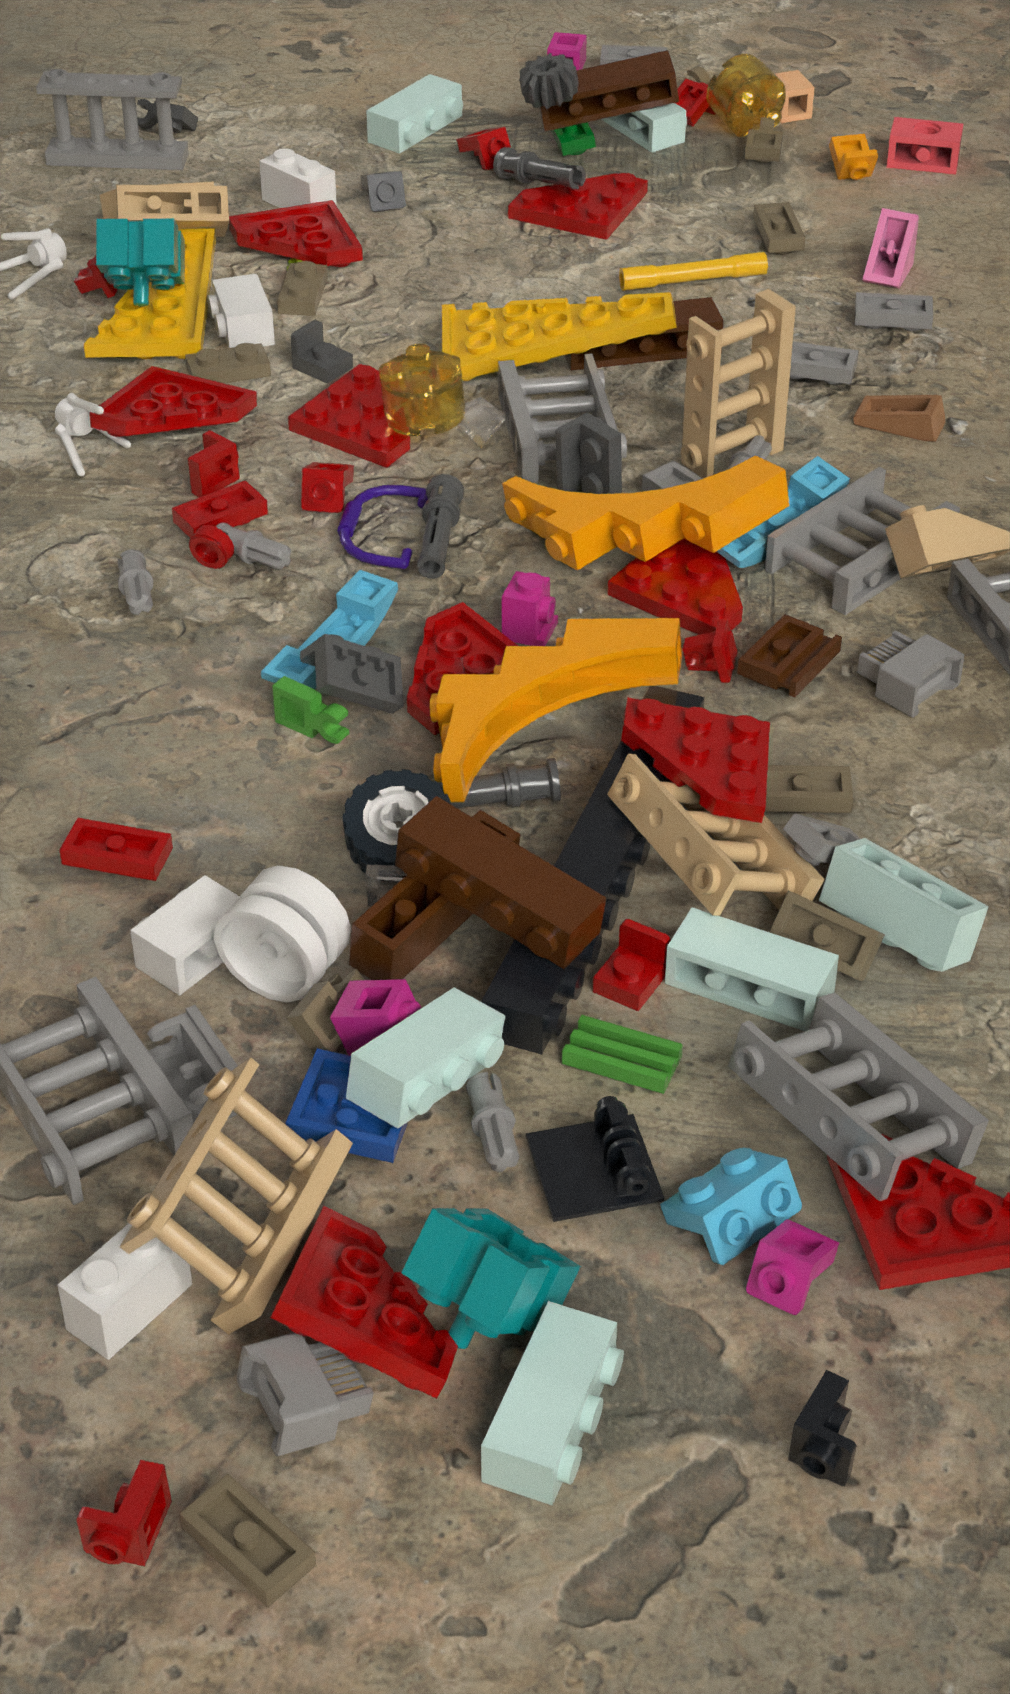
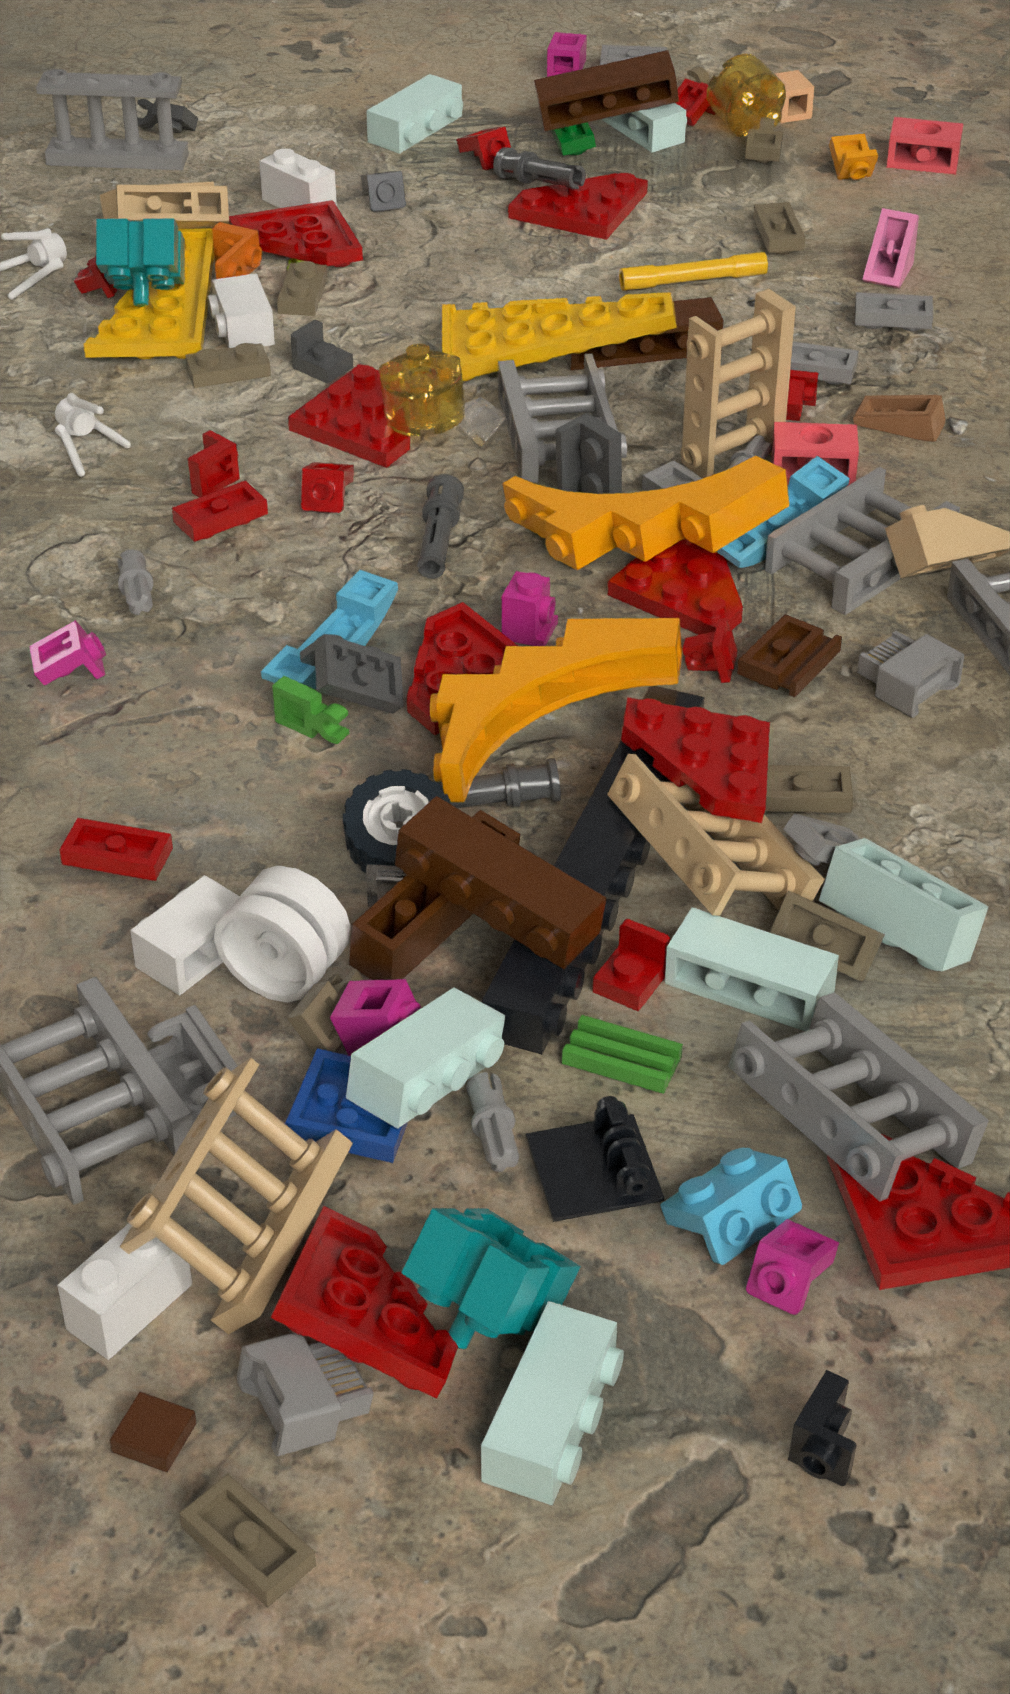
red bracket [76,1460,172,1567] -> none
red plate [90,366,257,437] -> none
red tile [189,525,234,569] -> none
light grey axle [216,523,291,570] -> none
dark purple piece [337,485,428,569] -> none
dark grey gear [519,53,579,109] -> none
none -> dark pink bracket [29,620,106,686]
none -> reddish brown tile [110,1391,197,1472]
none -> orange bracket [212,222,262,279]
none -> coral brick [771,422,859,486]
none -> red brick [786,370,819,421]

